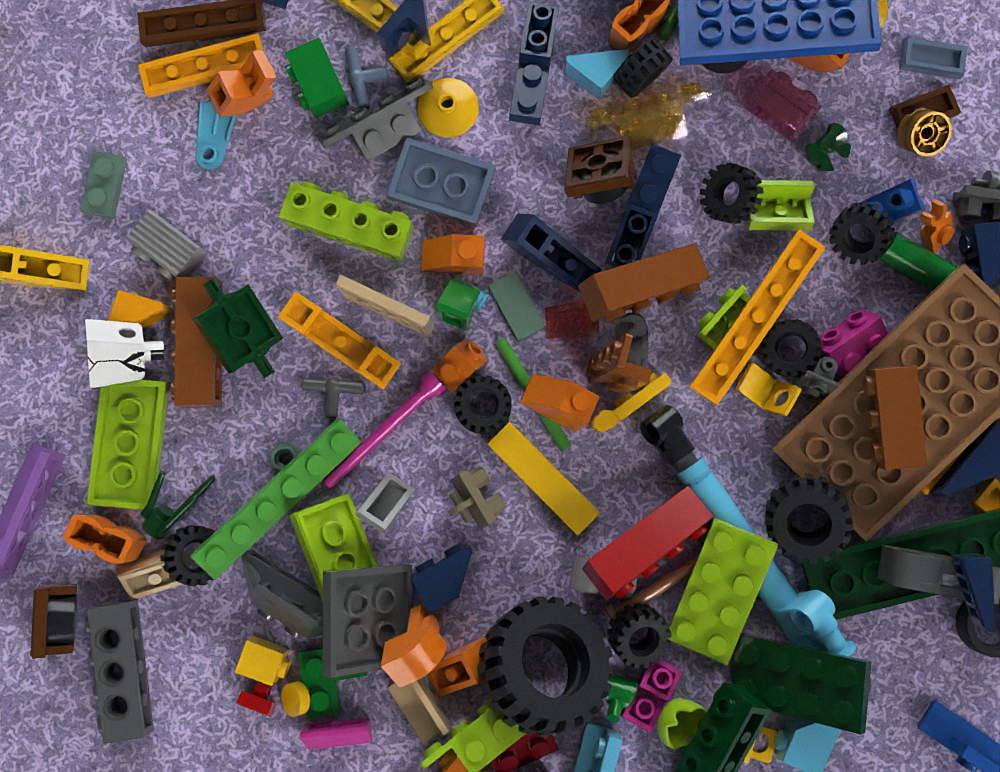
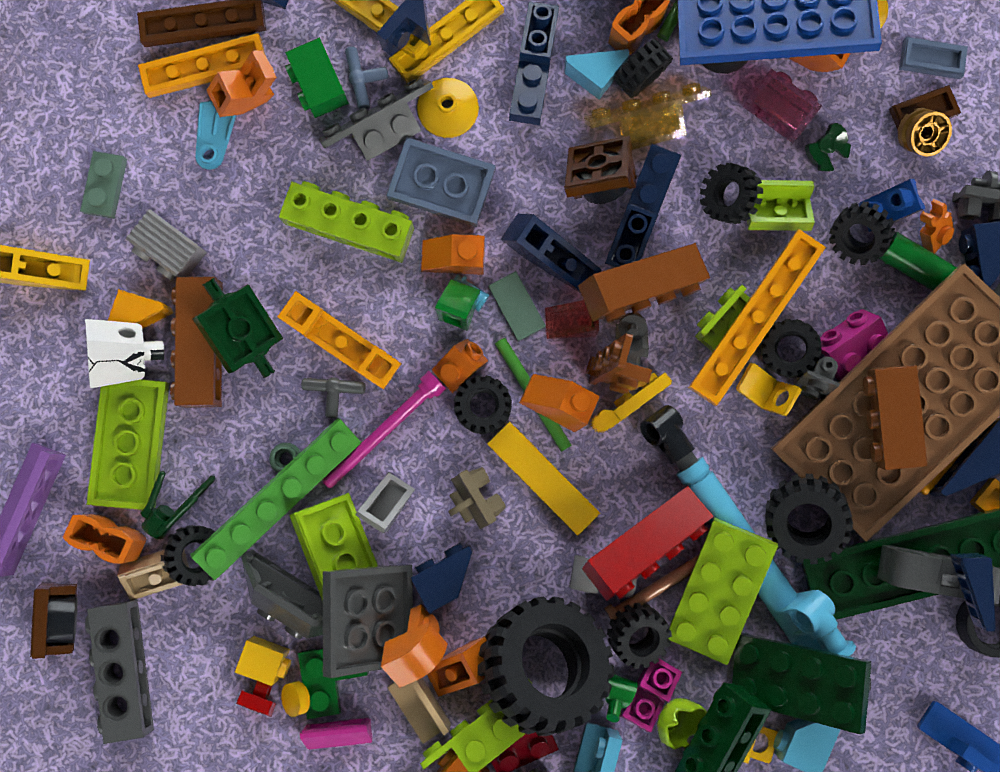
tan tile [335,274,434,337] -> none

